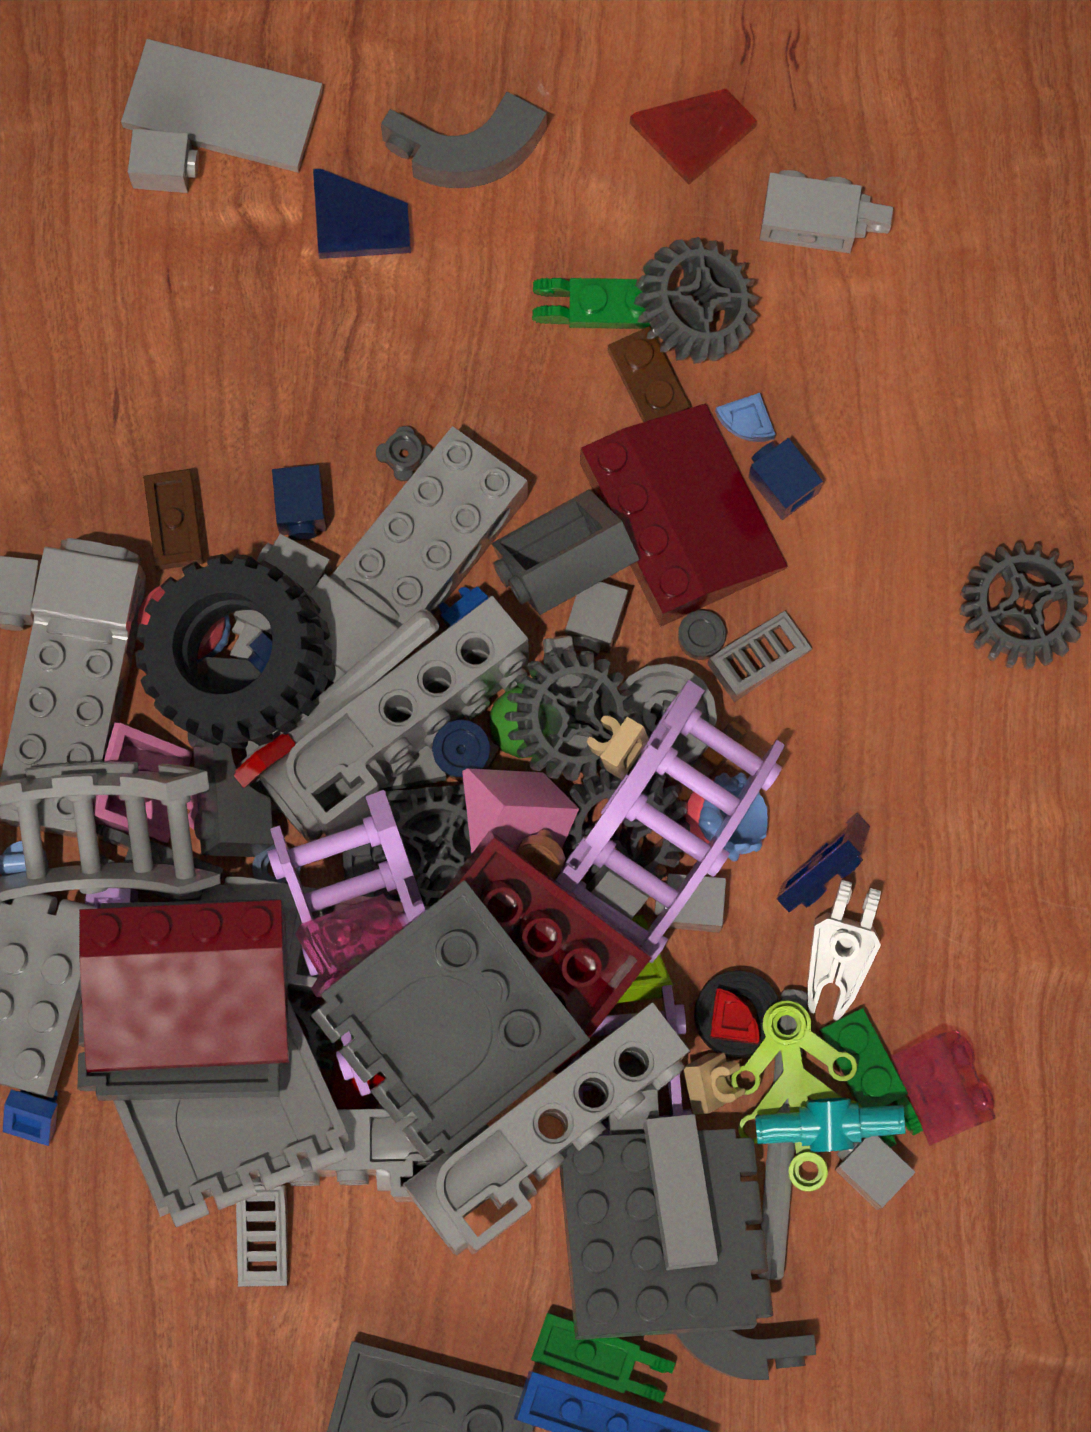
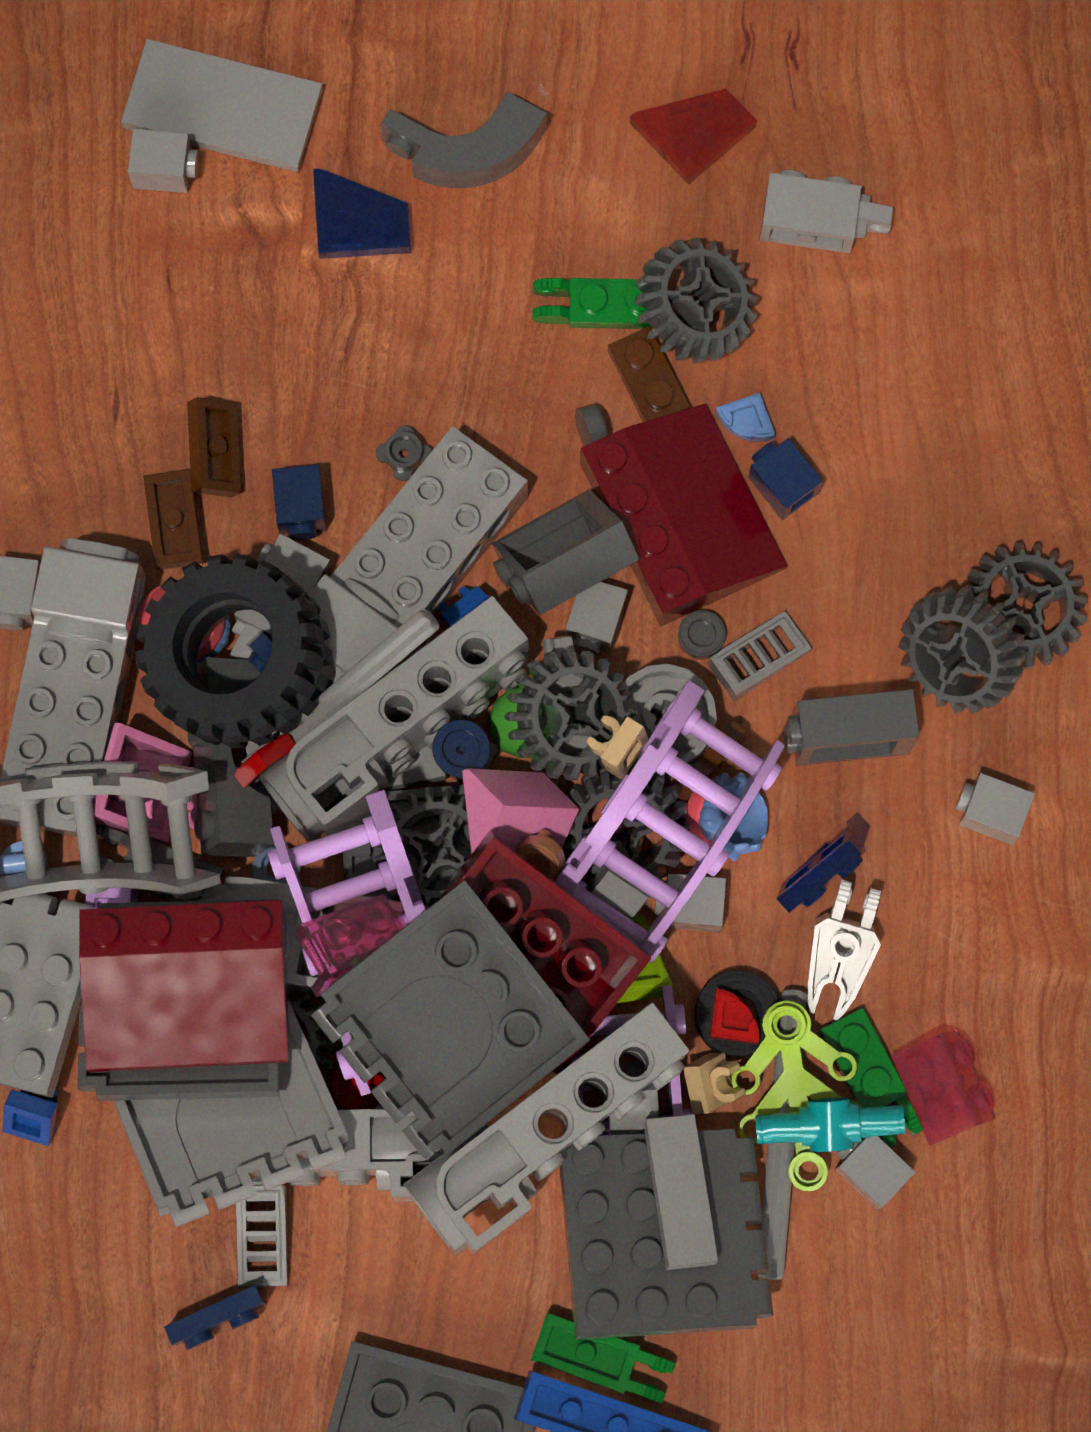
dark grey arch [674,1330,816,1380] -> none
none -> dark blue plate [164,1285,267,1350]
none -> reddish brown plate [187,397,241,497]
none -> dark grey tile [575,404,608,446]
none -> dark grey window [783,689,919,766]
none -> dark grey gear [898,586,1027,714]
none -> light grey brick [955,773,1035,845]

